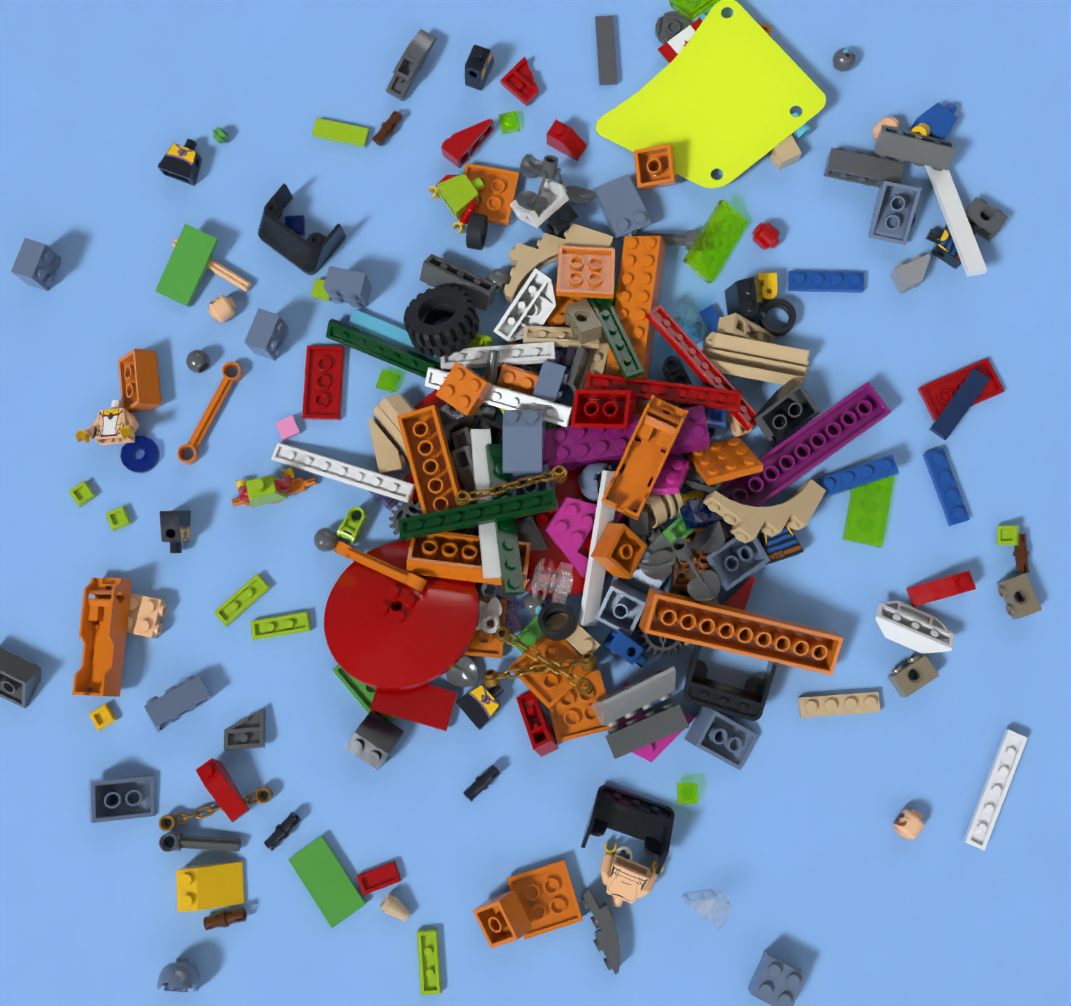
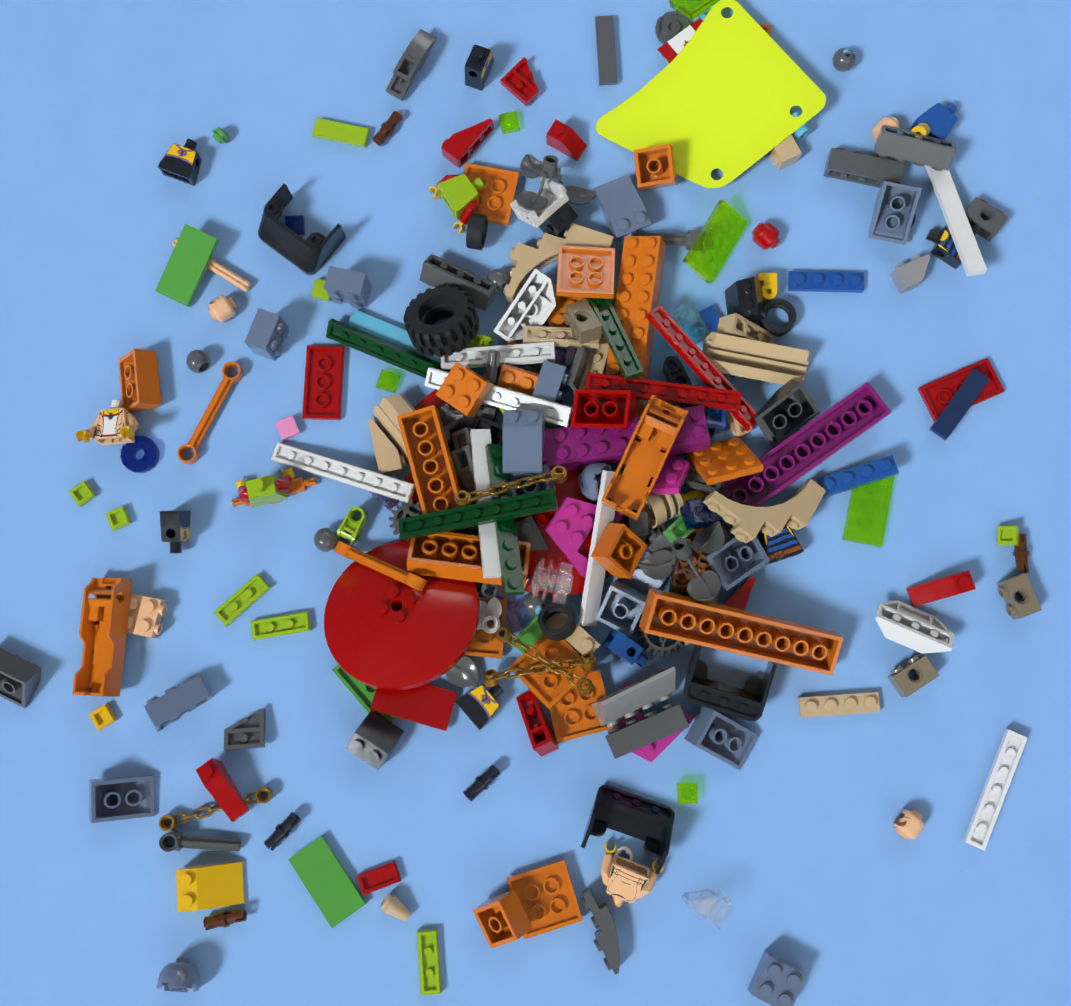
sand blue brick [11,238,61,291] -> none
blue plate [923,448,970,526] -> none

